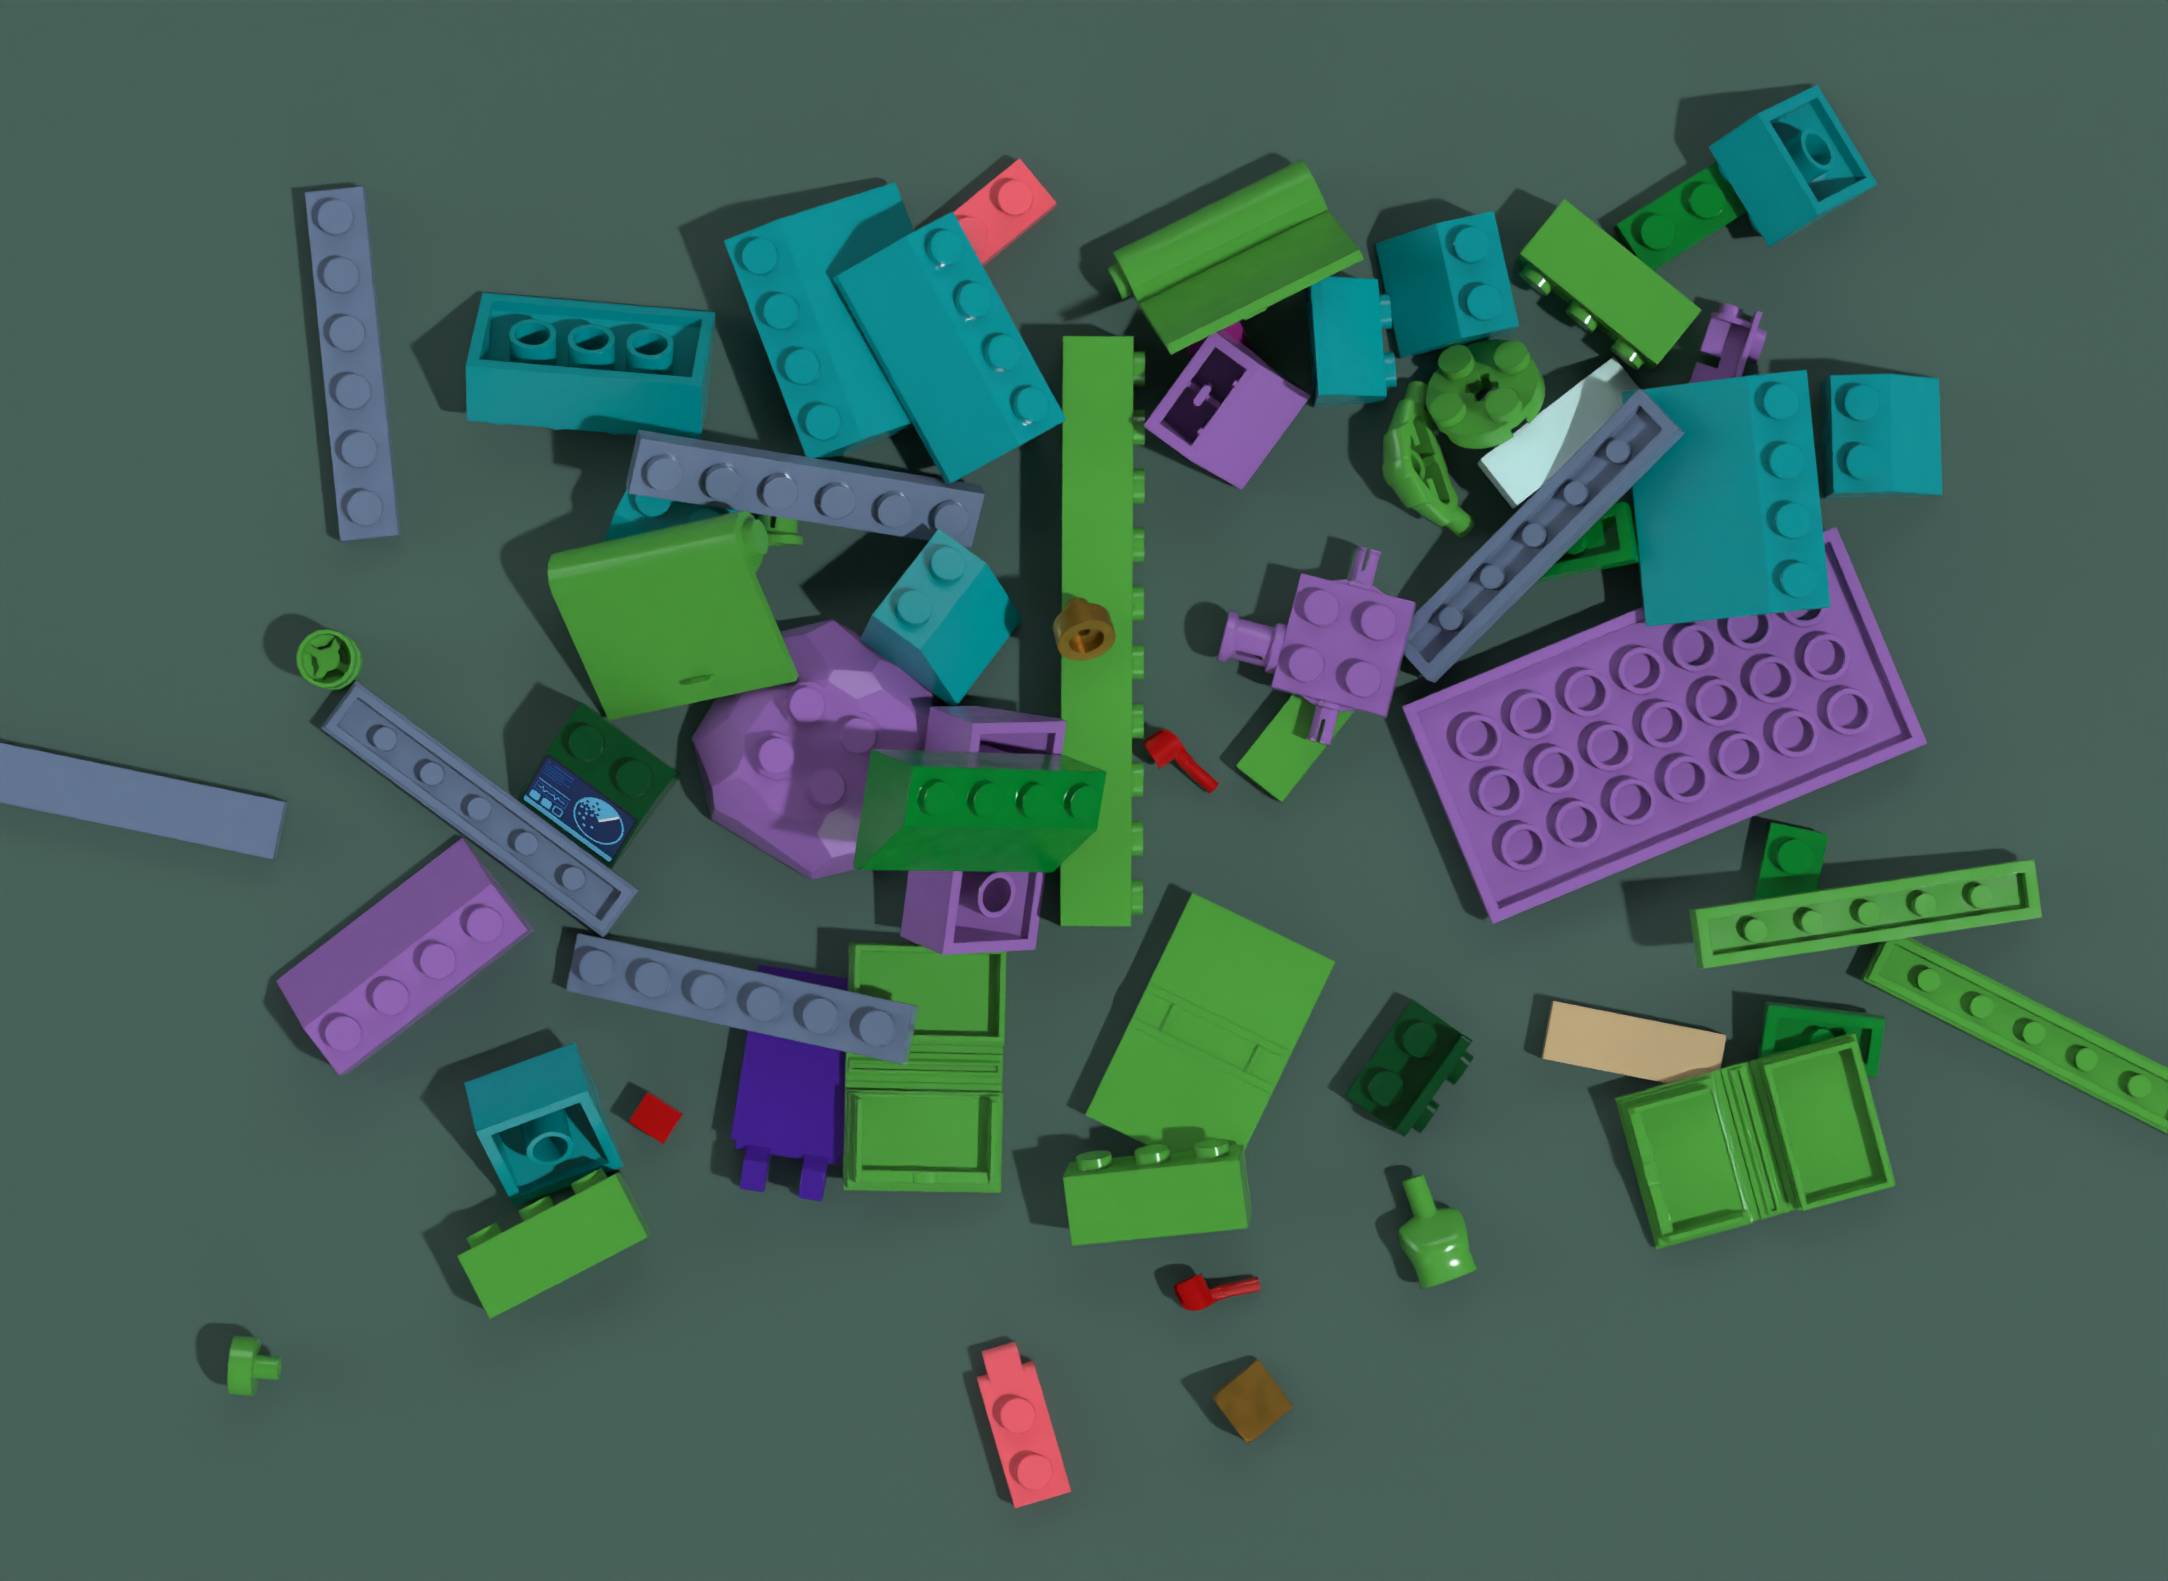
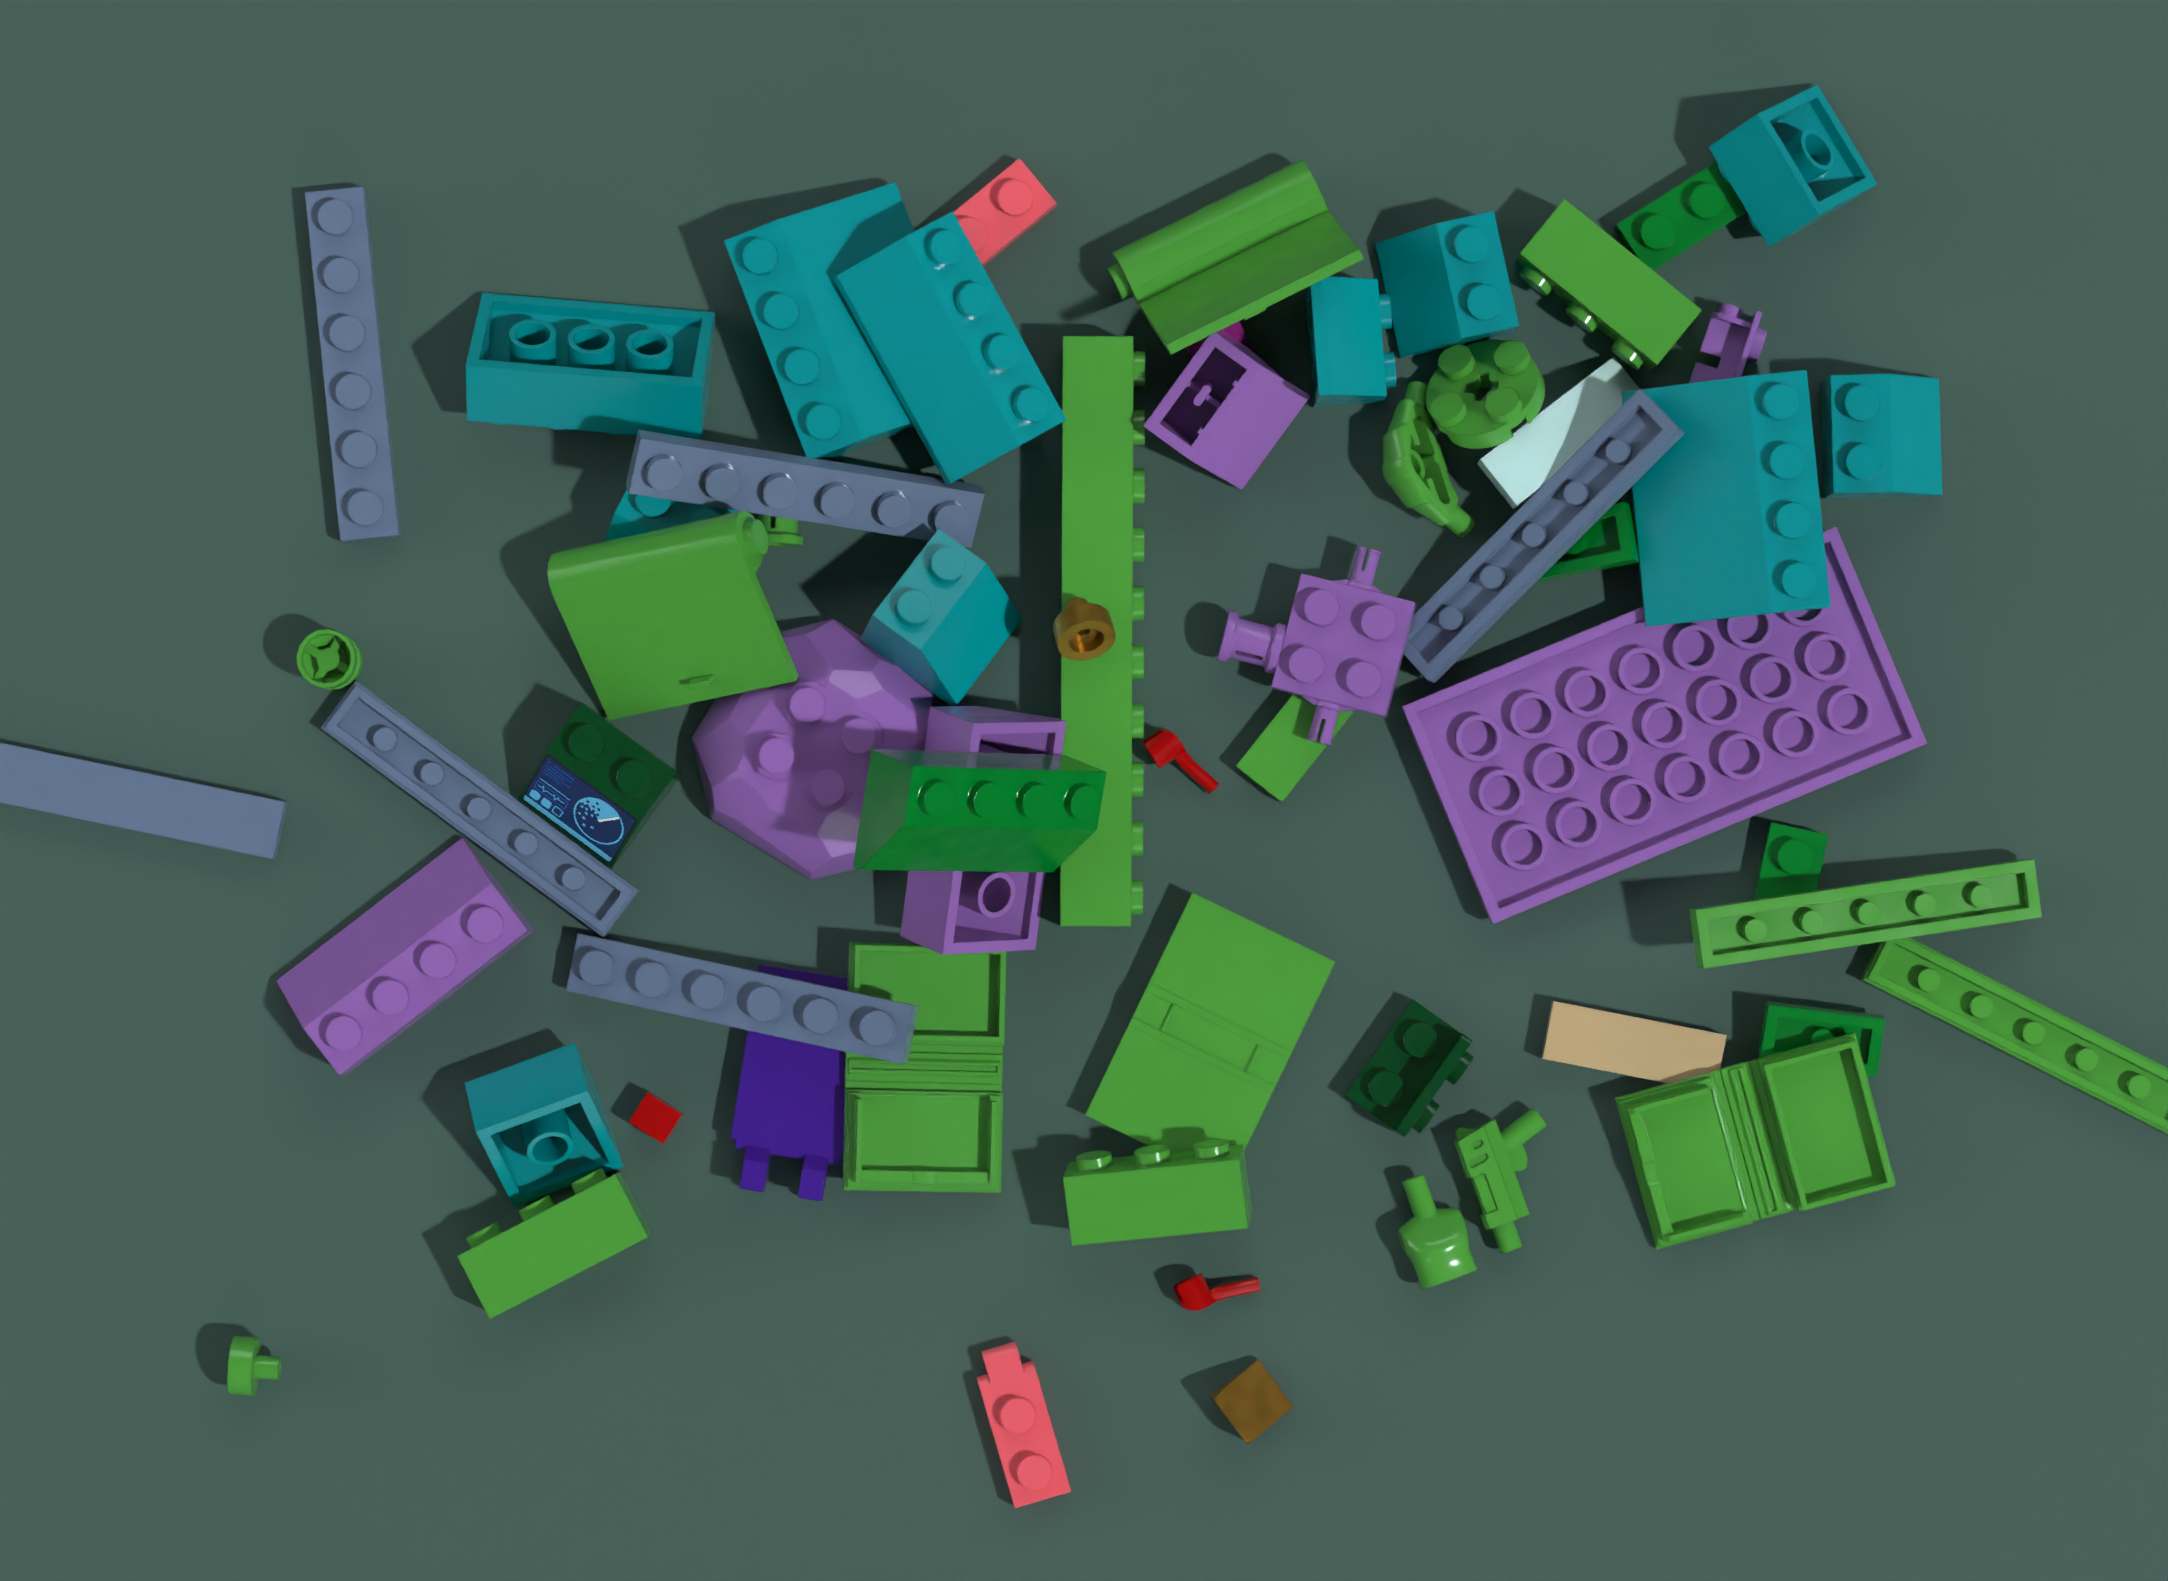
none -> bright green piece [1453,1107,1547,1254]

